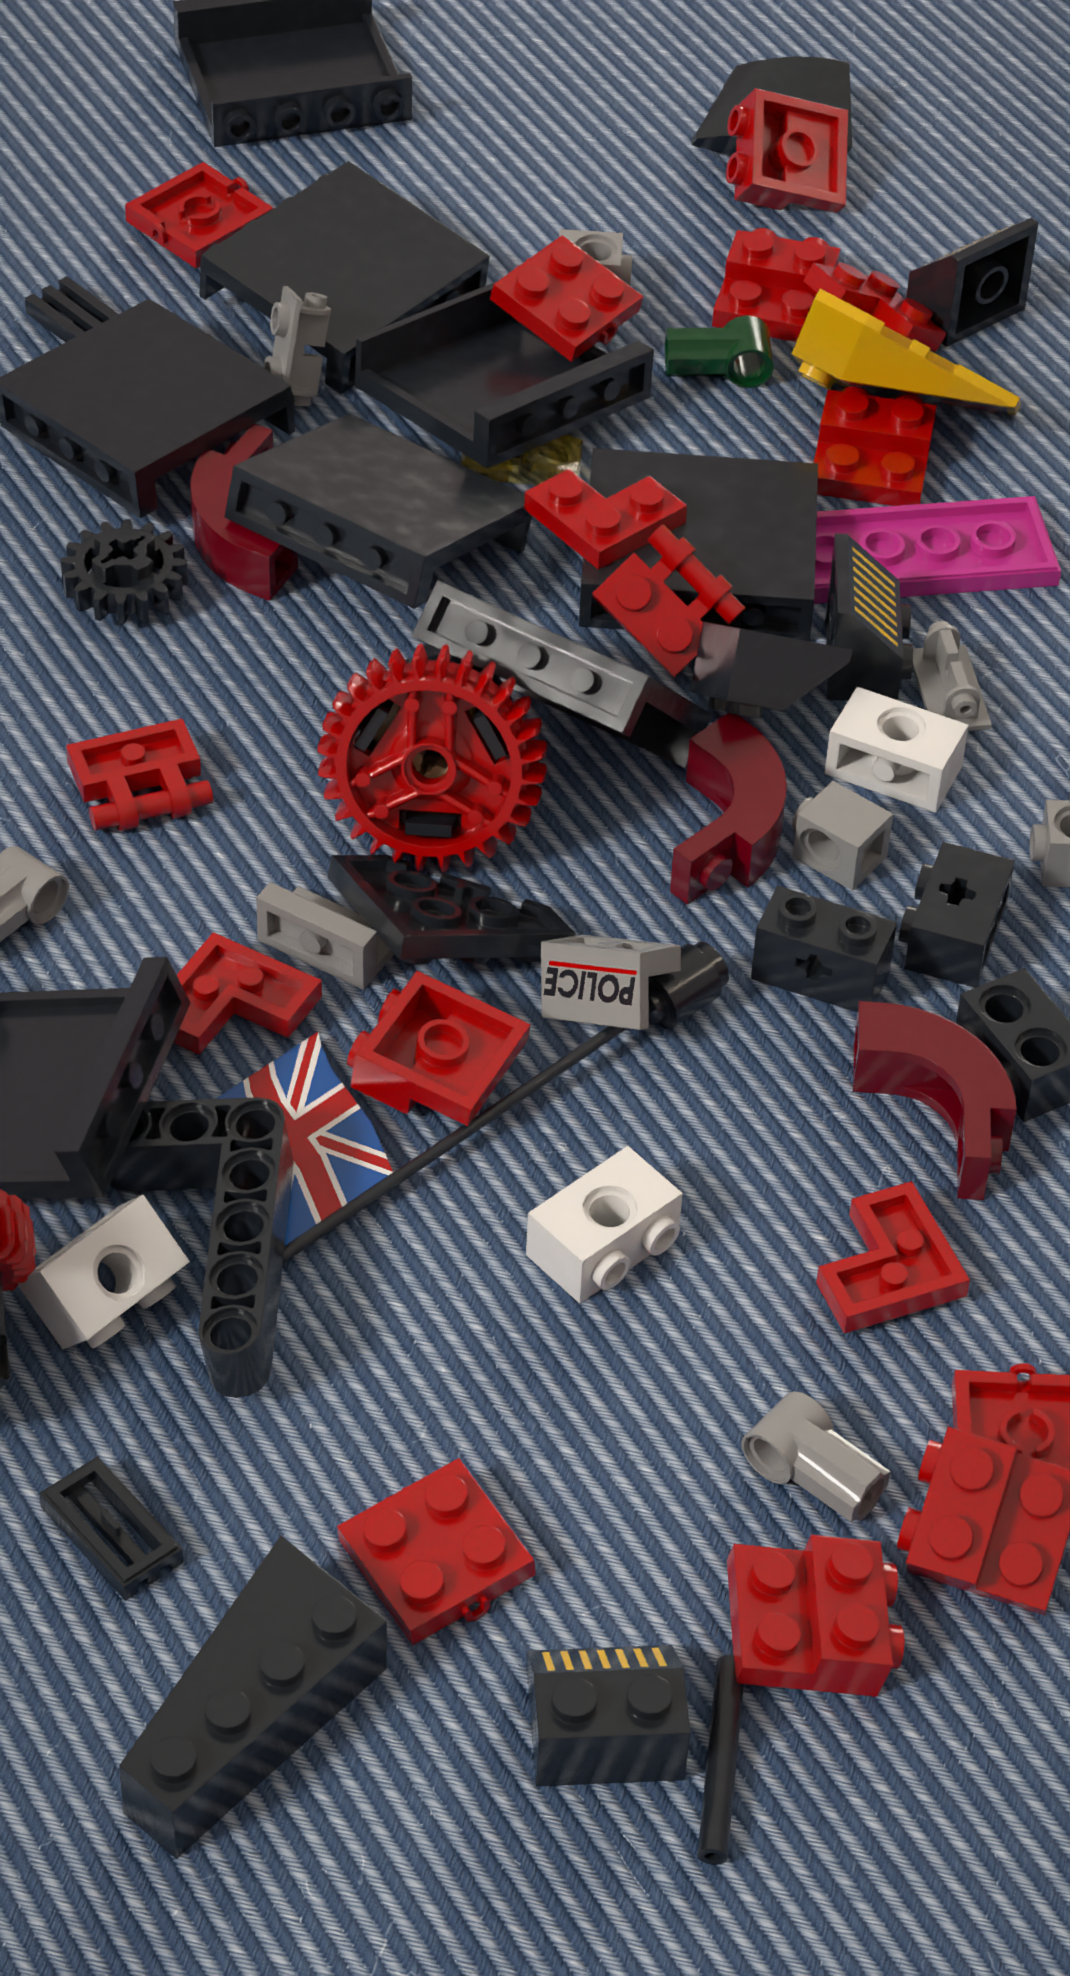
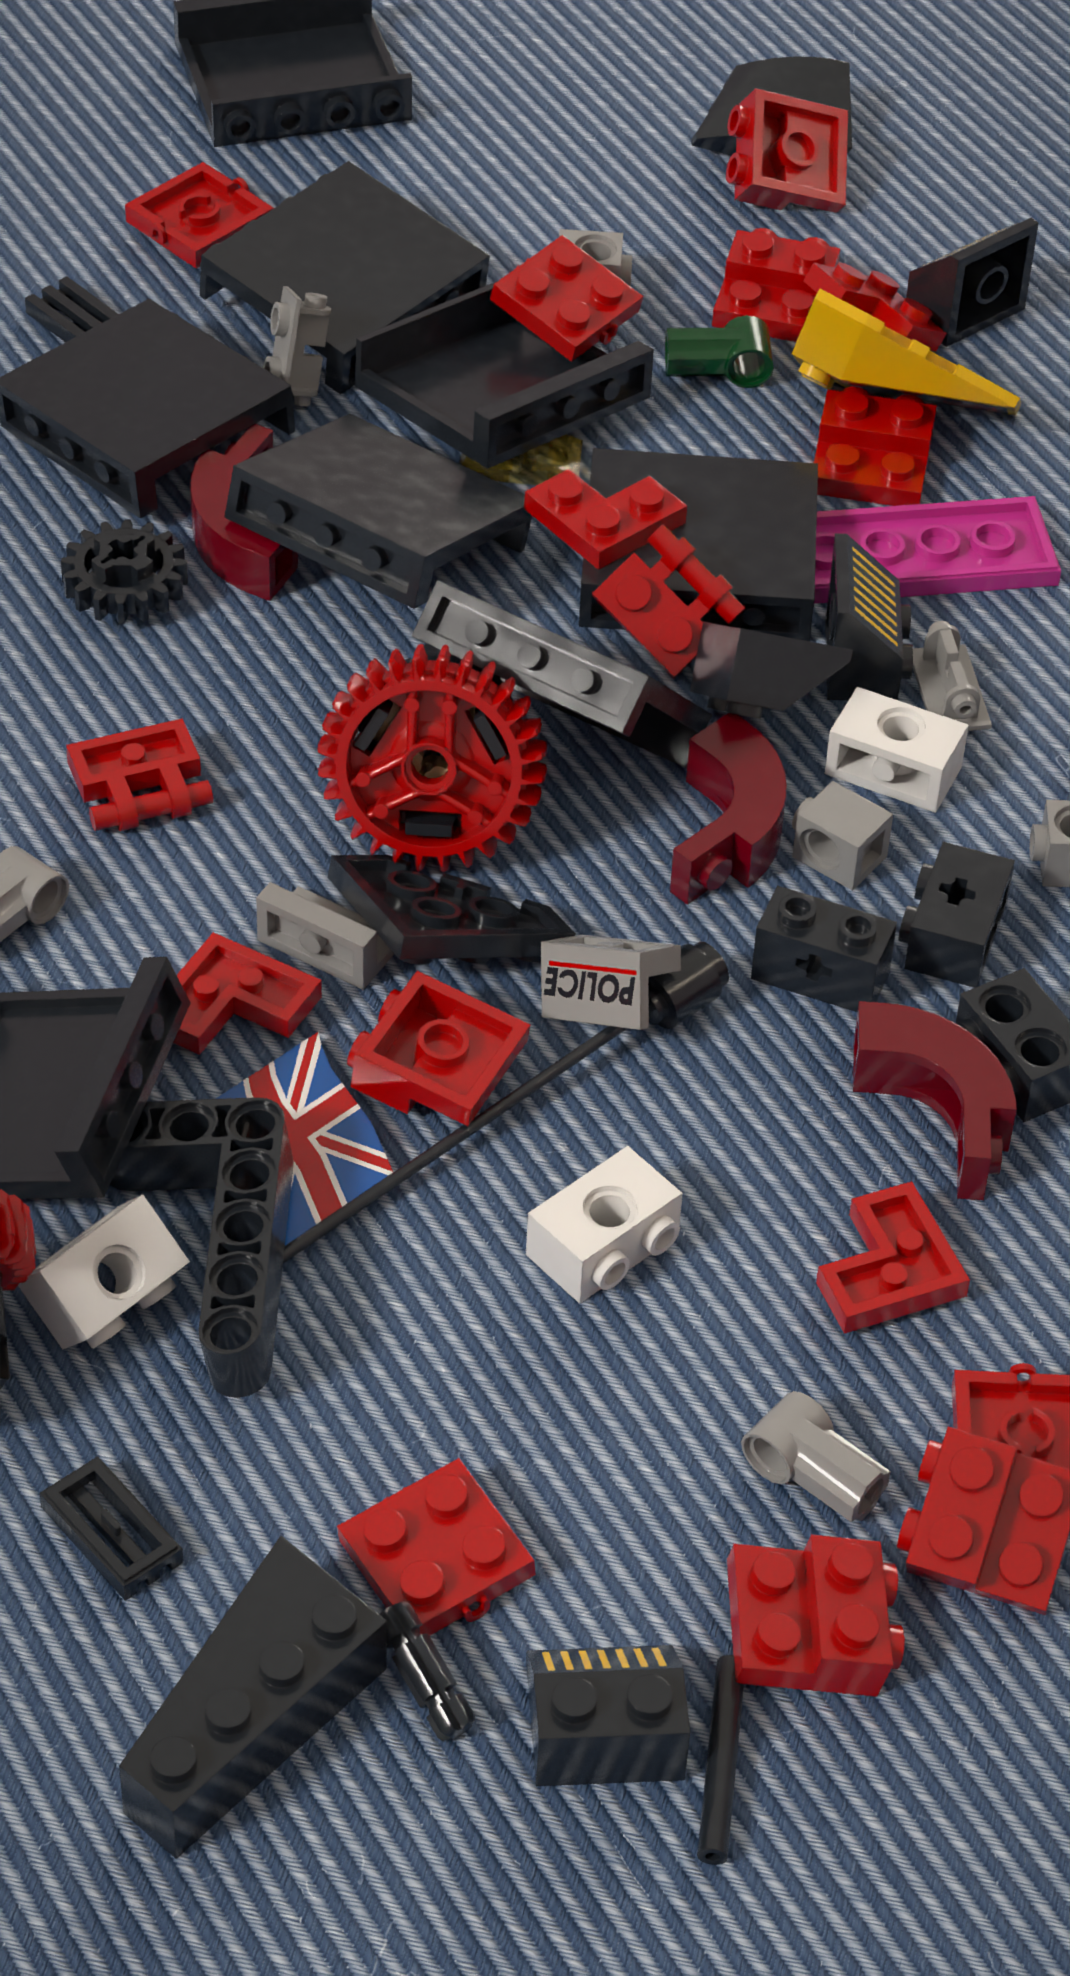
none -> black axle [379,1601,475,1742]

